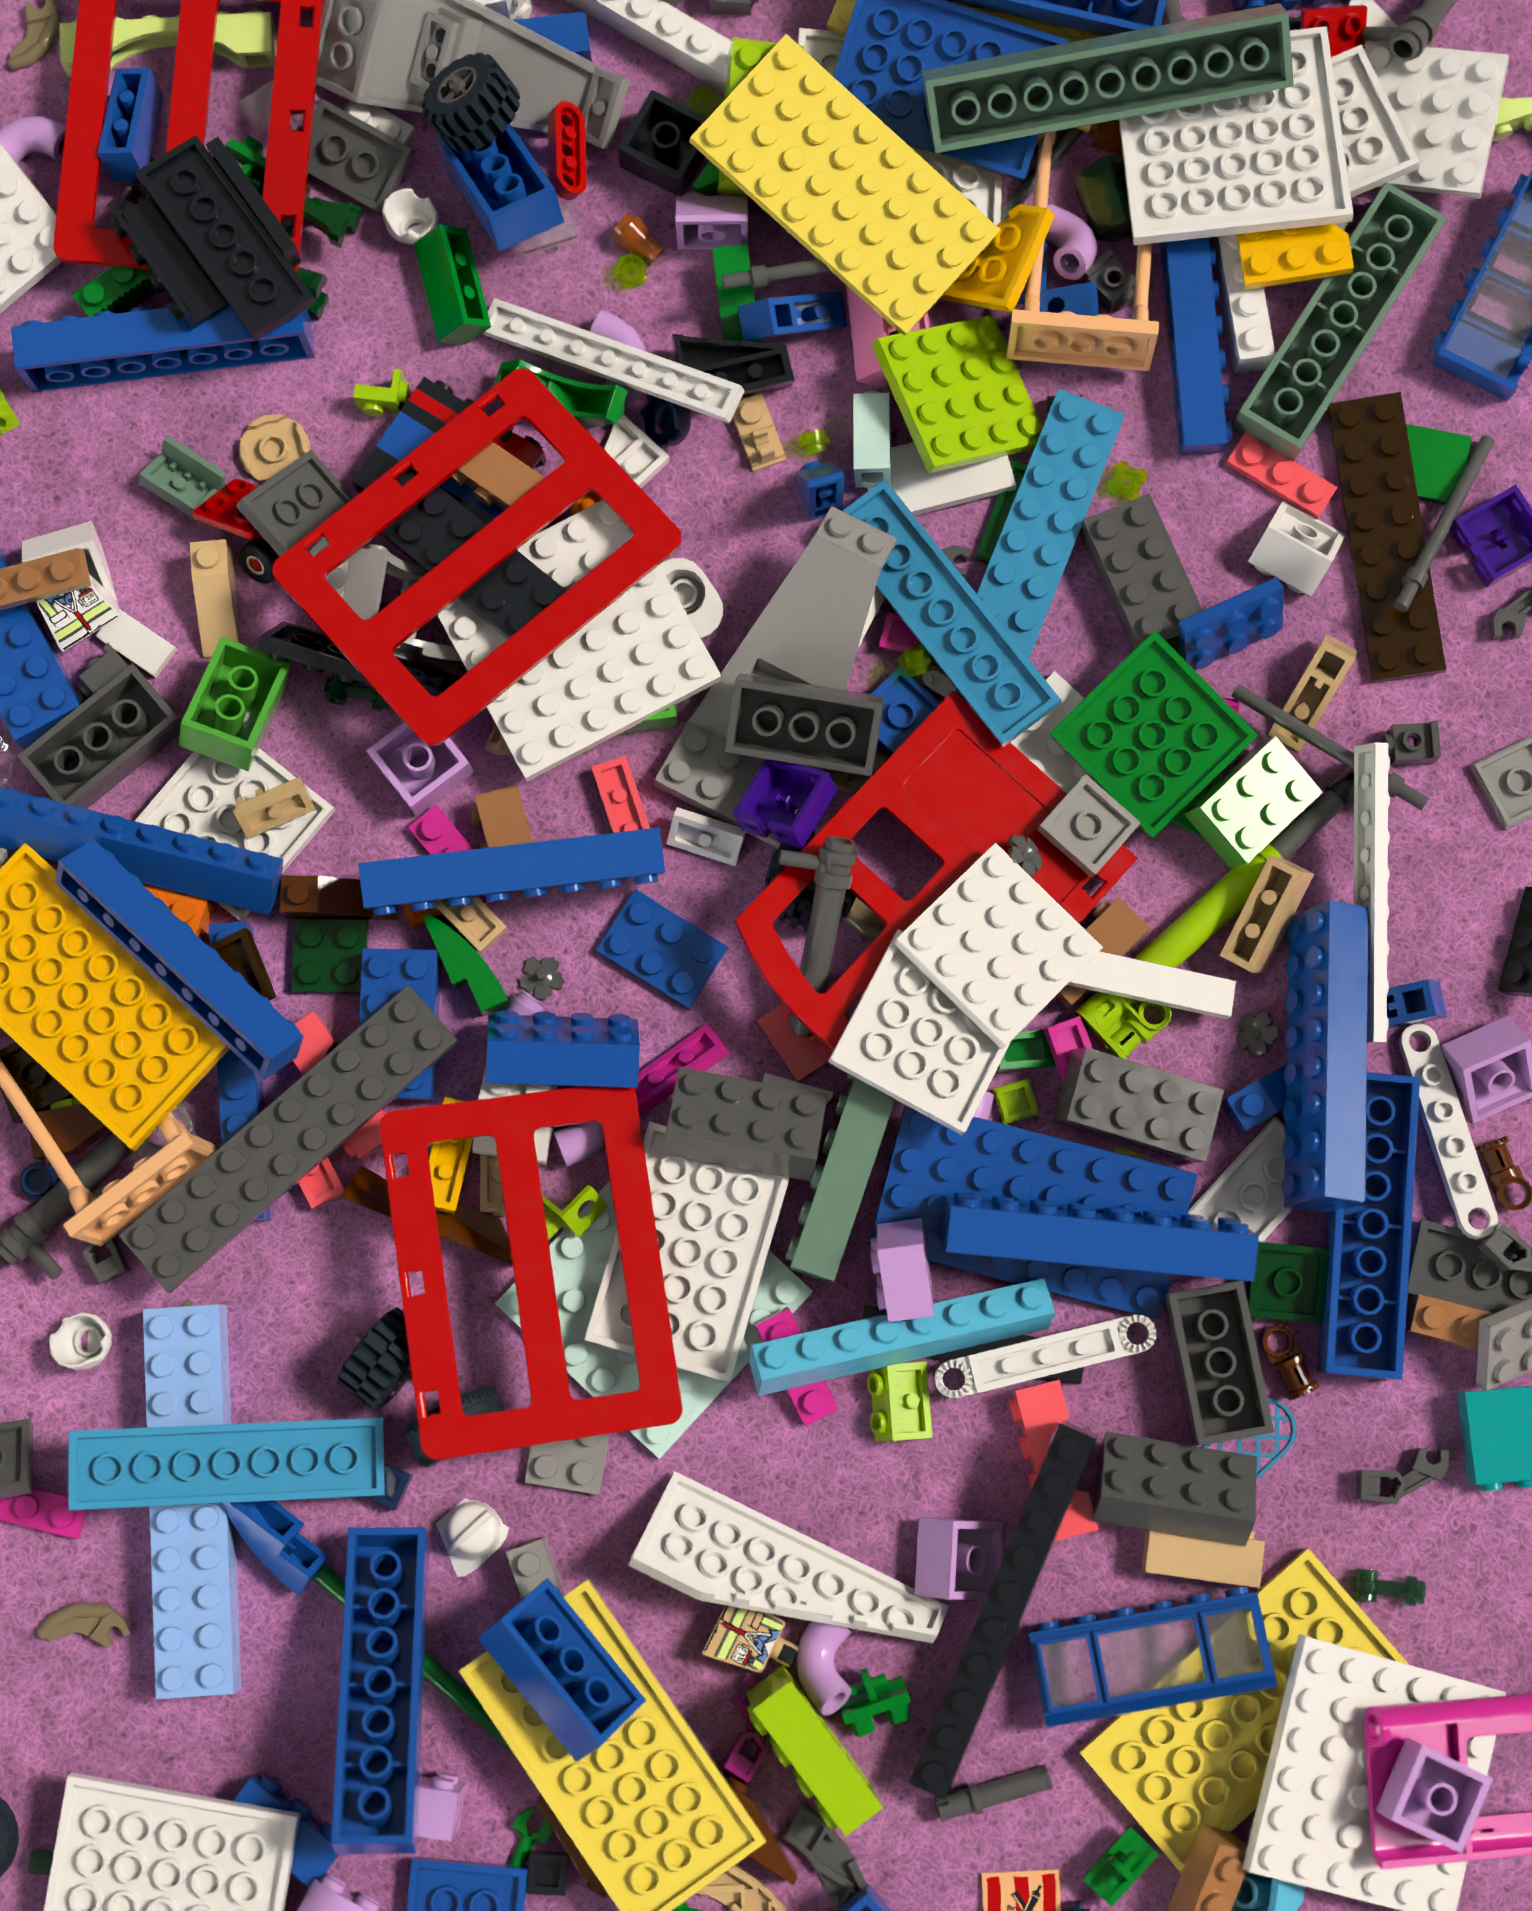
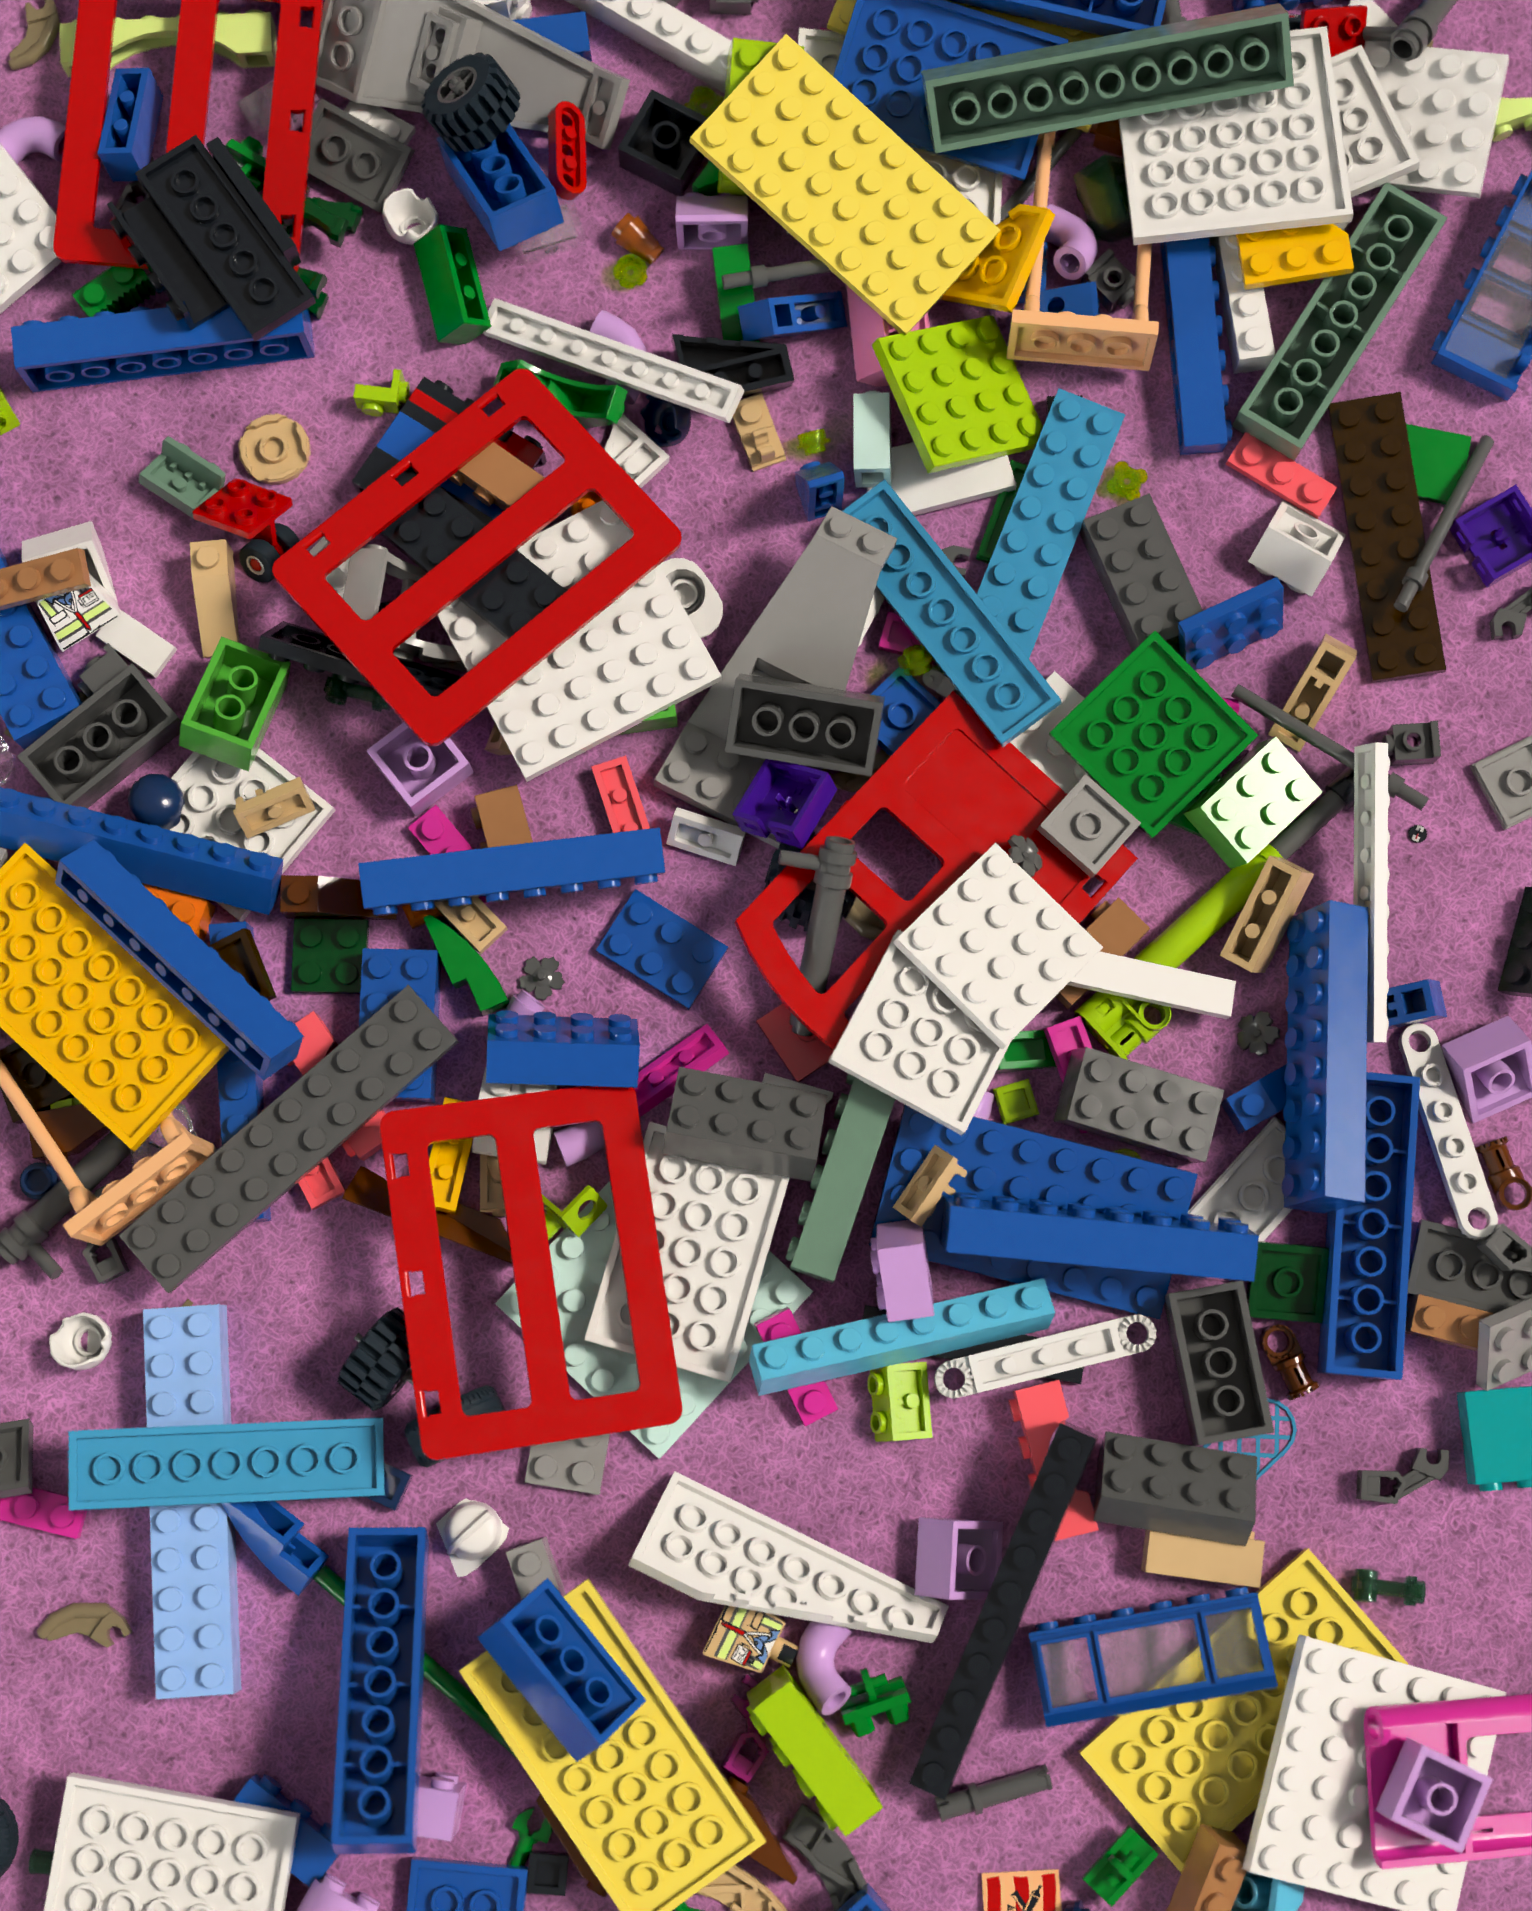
dark grey plate [236,450,353,556] -> none
none -> dark blue hair [127,774,185,830]
none -> tan plate [893,1145,967,1227]
none -> black piece [1408,825,1427,843]

